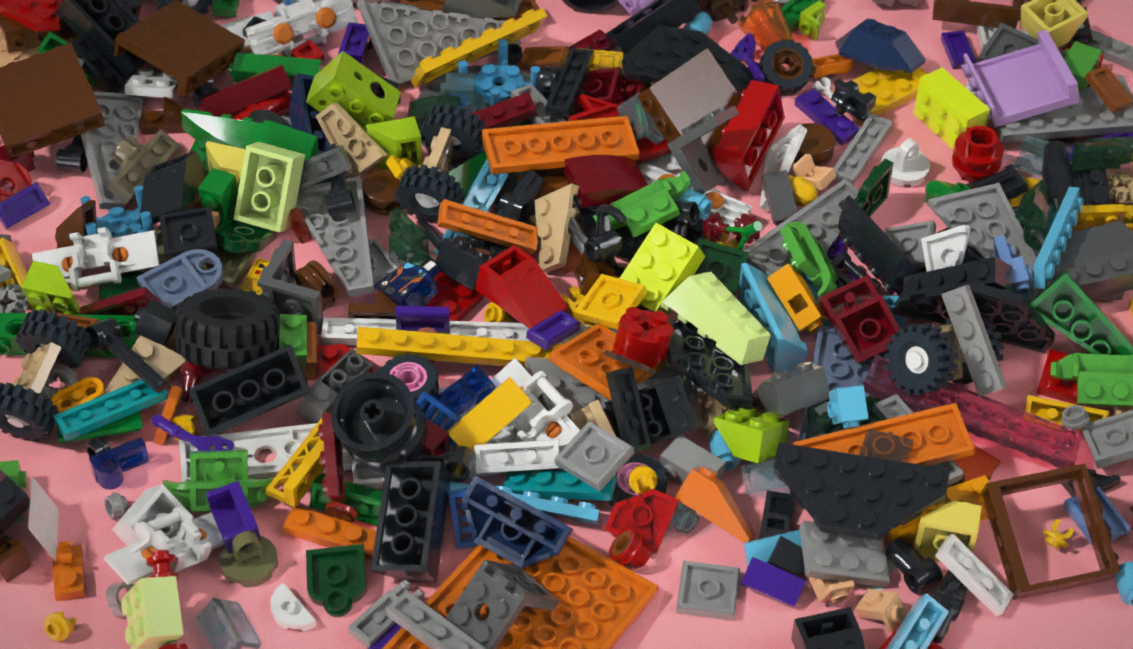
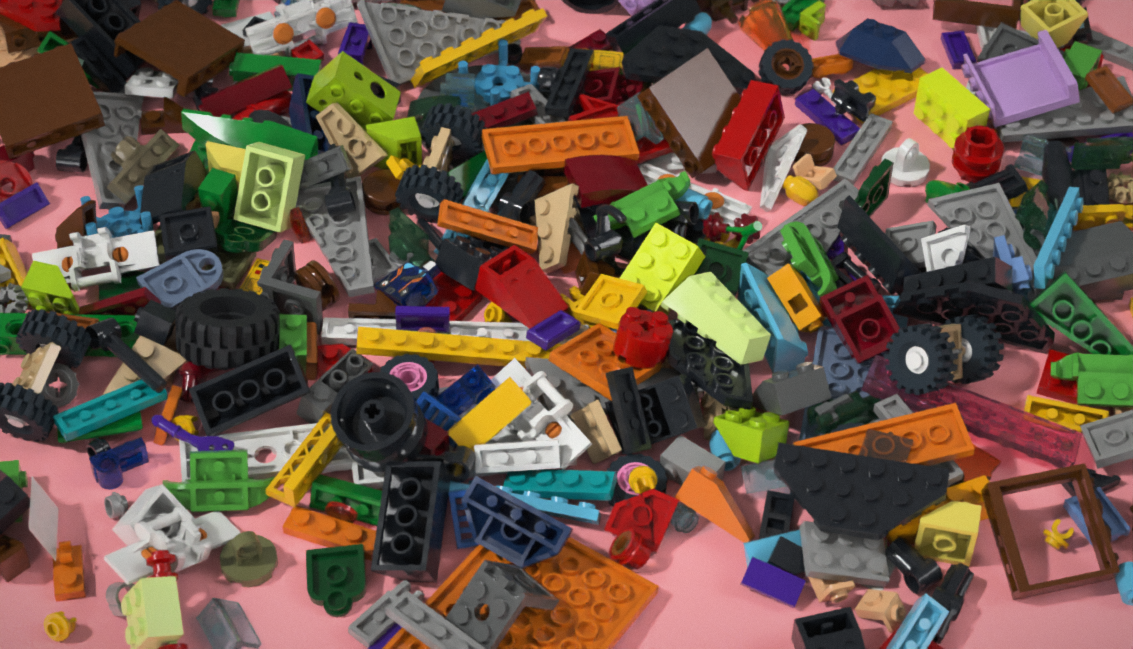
light orange plate [51,377,105,413] -> none
dark purple panel [206,481,261,553] -> none
white plate [270,583,317,631] -> none
dark red plate [318,413,346,503] -> none
light grey tile [554,421,634,492] -> none
clear smoke piece [604,350,656,377] -> none
dark grey bracket [667,106,739,194] -> none
light grey tile [676,560,740,621] -> none
dark purple piece [731,33,765,82] -> none
dark grey tile [761,170,798,224] -> none
medium azure brick [827,385,868,429] -> none
white tile [935,534,1014,617] -> none
light grey plate [941,284,1007,397] -> none
light grey plate [1061,405,1090,430] -> none

